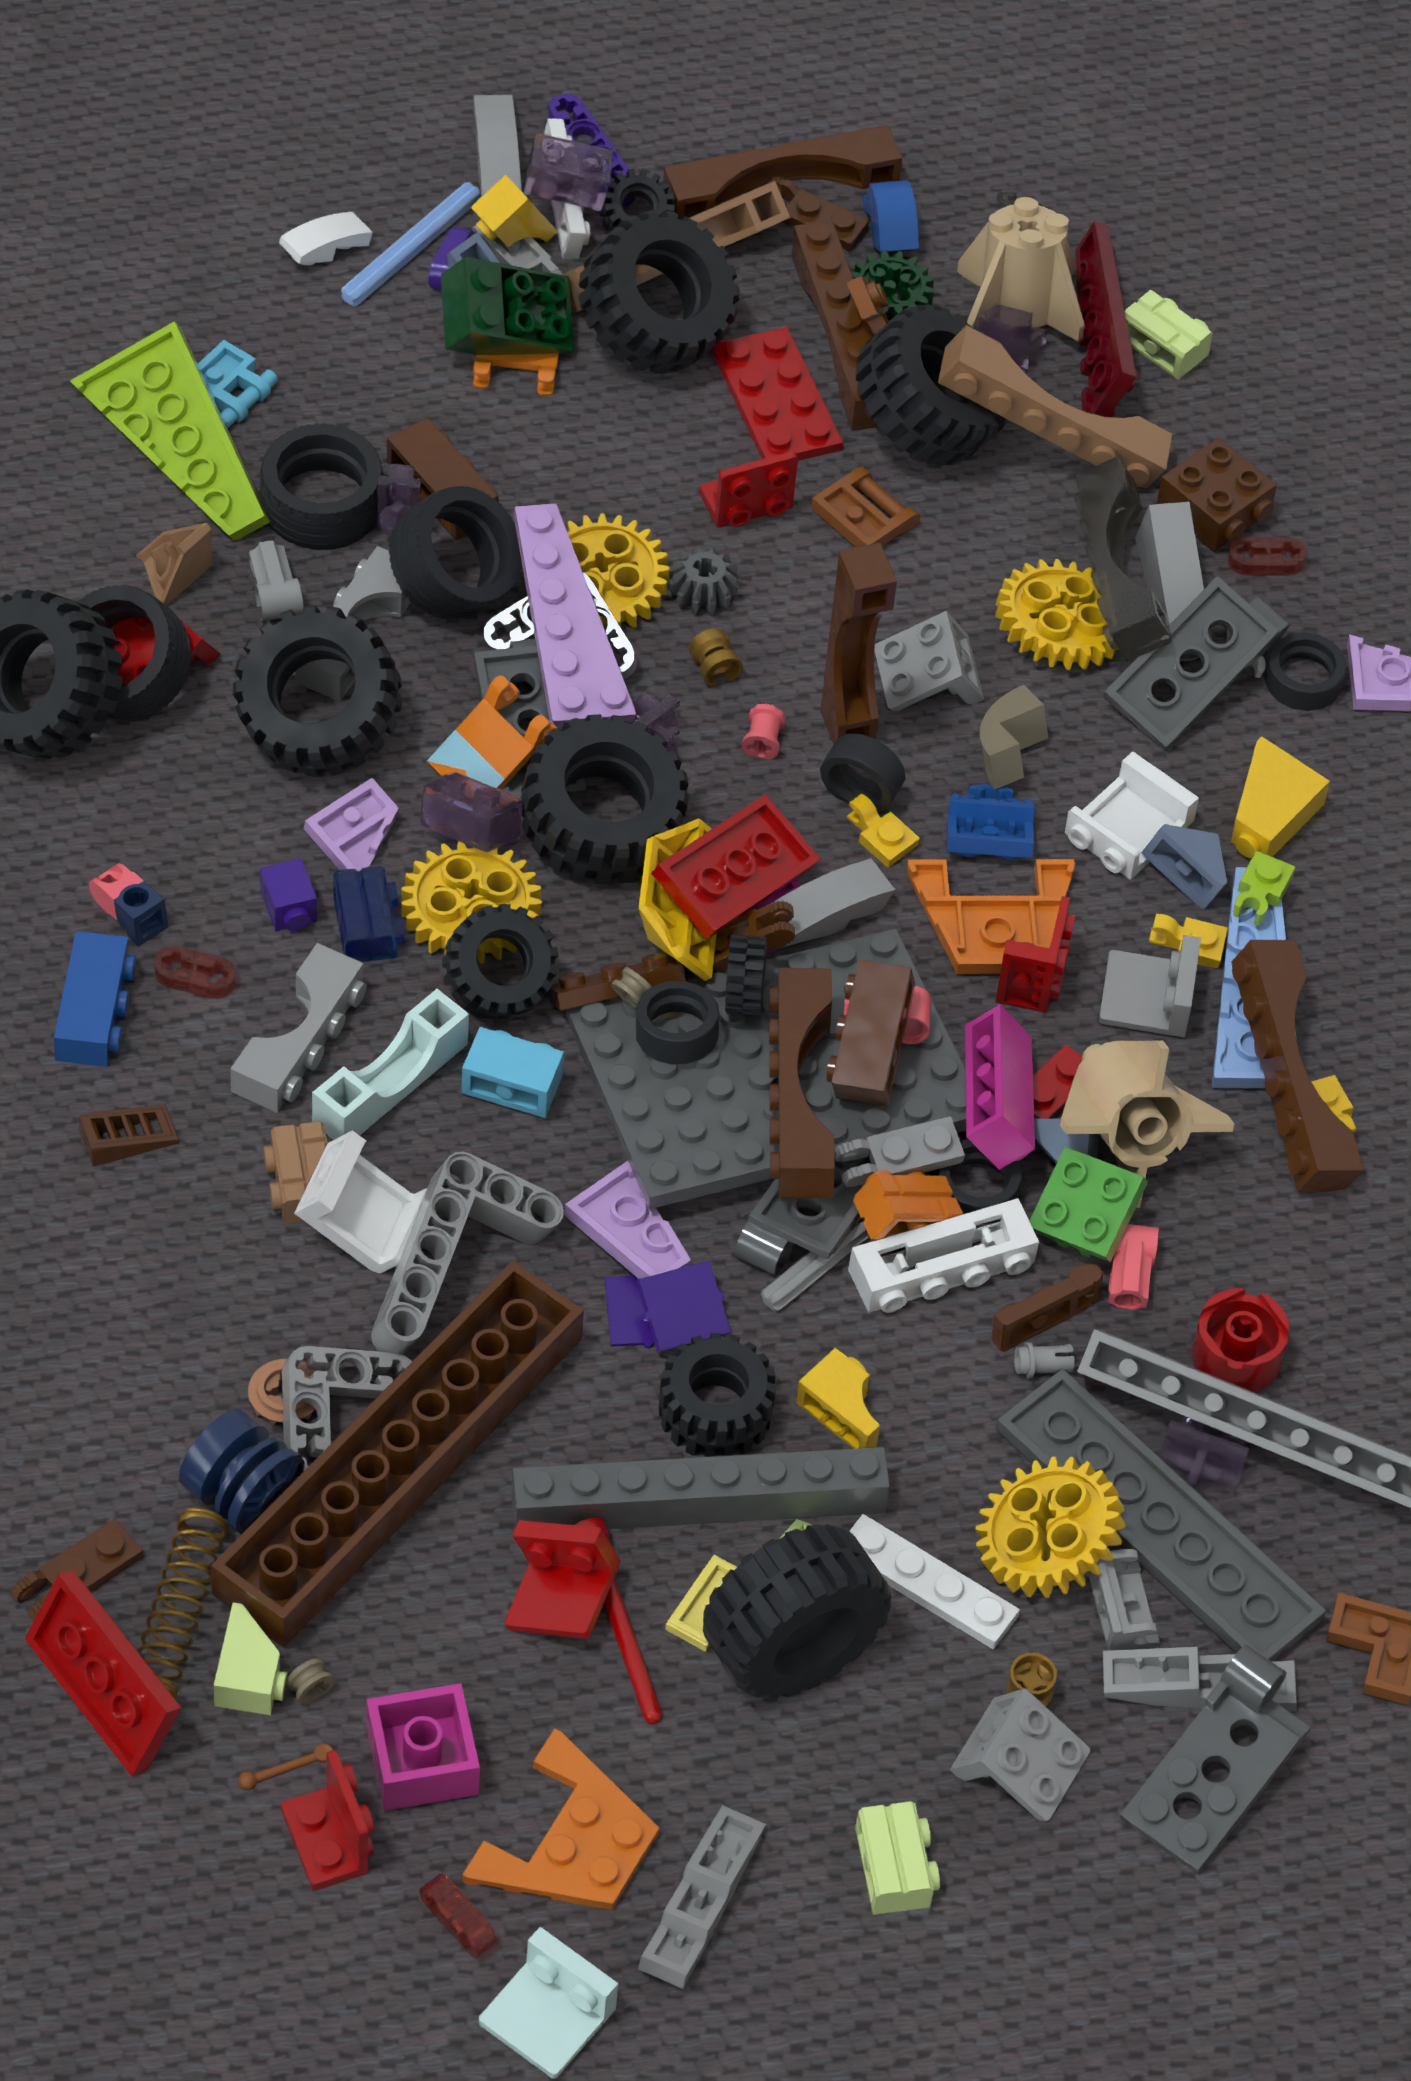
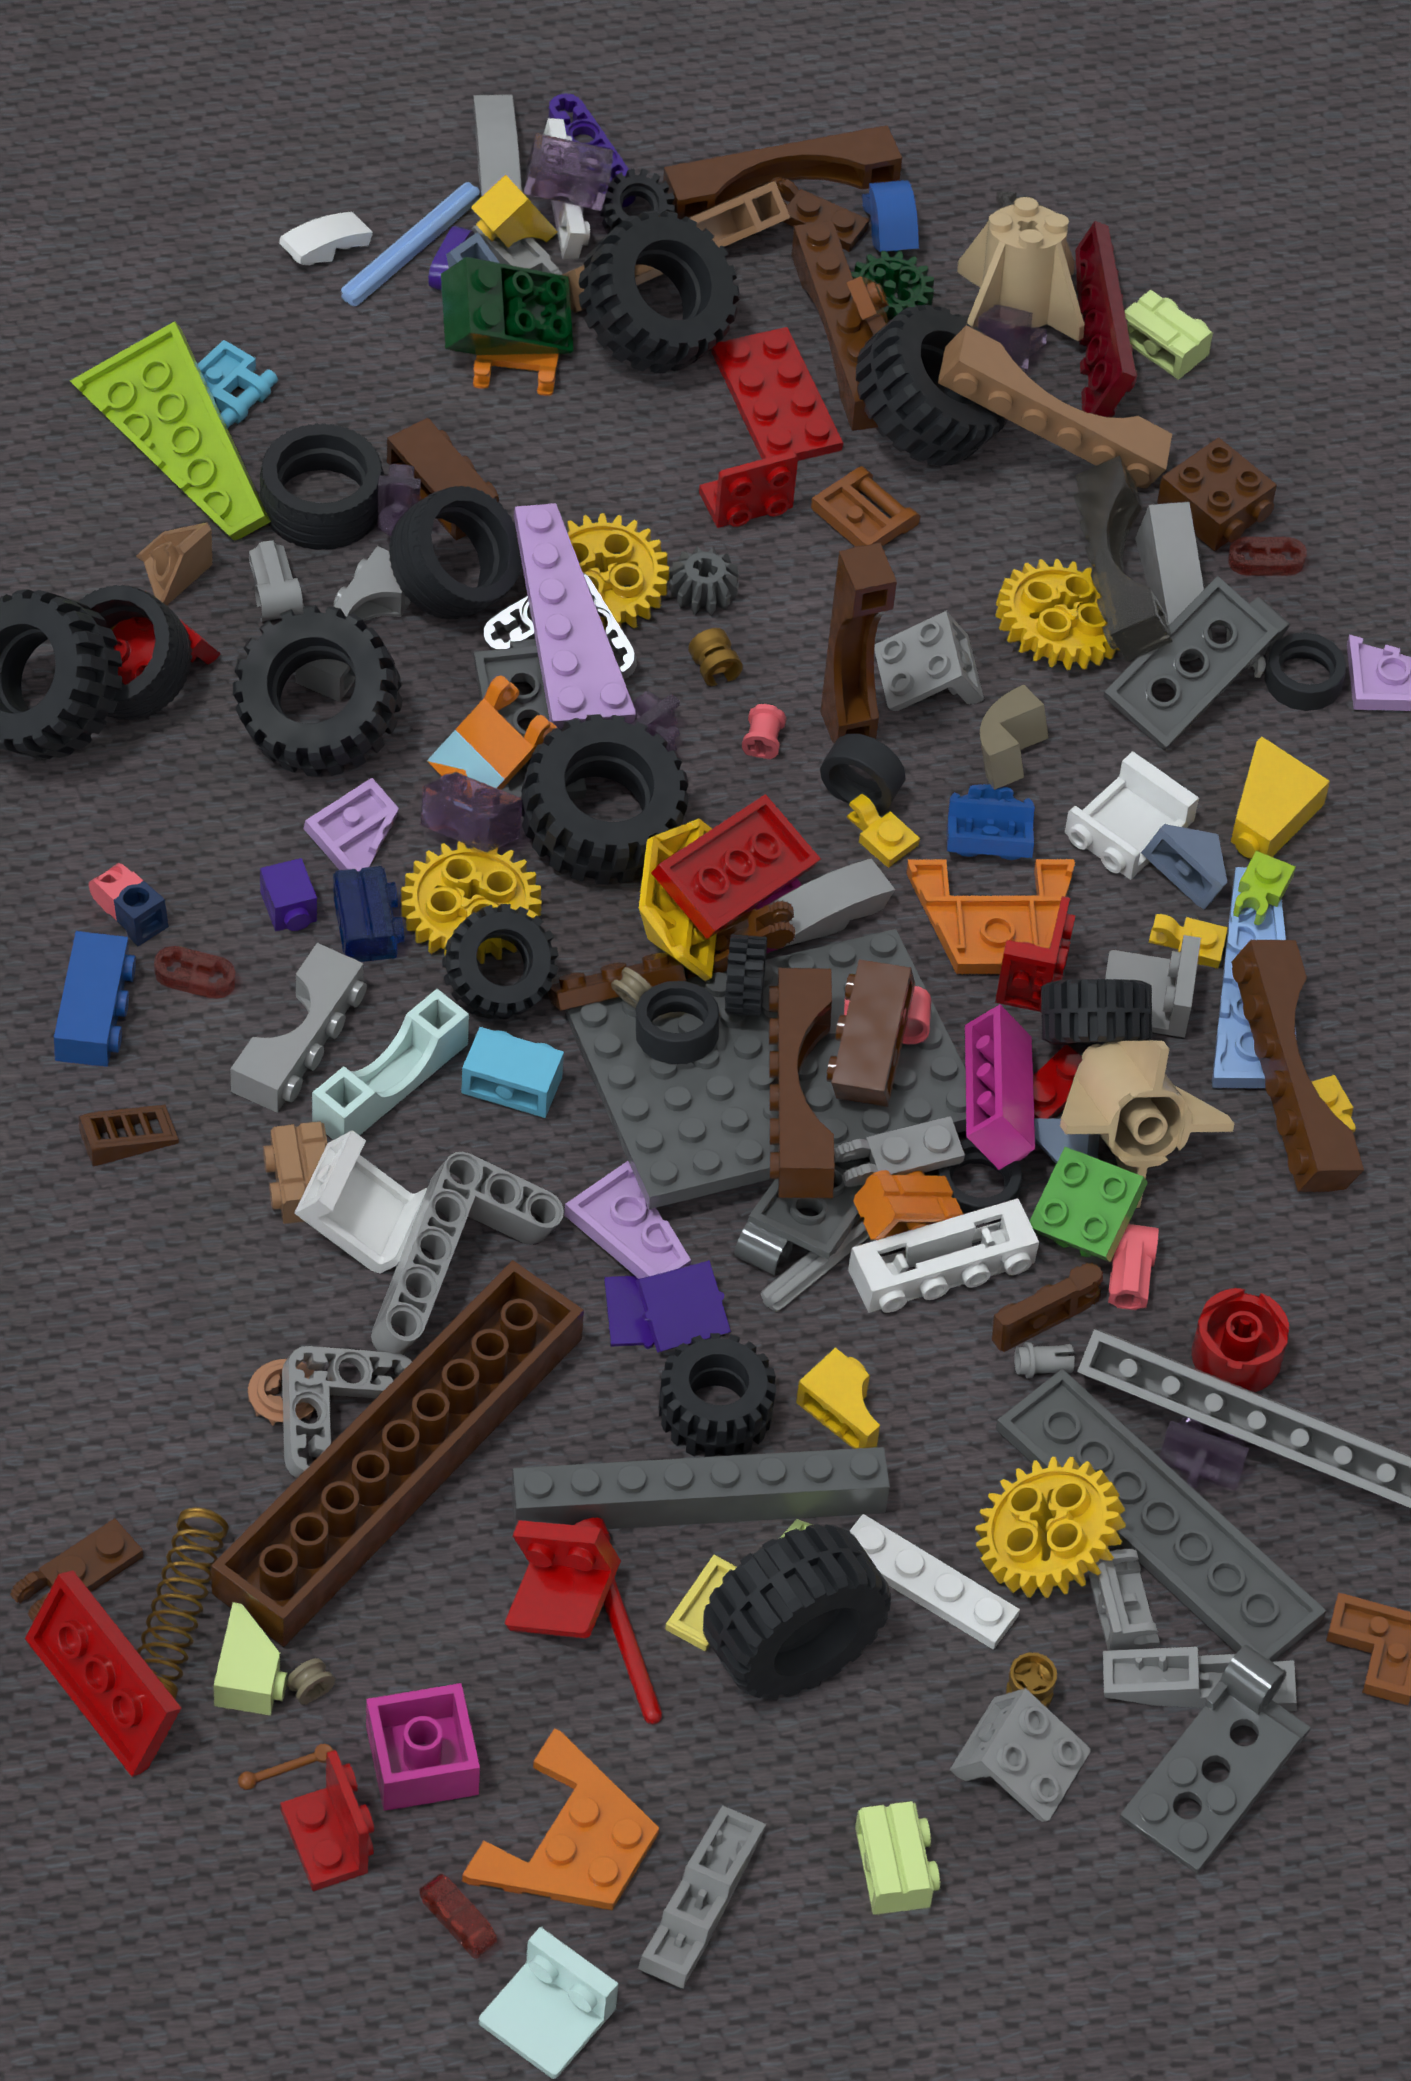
dark blue wheel [179,1408,305,1534] -> none
none -> black tyre [1041,979,1152,1045]

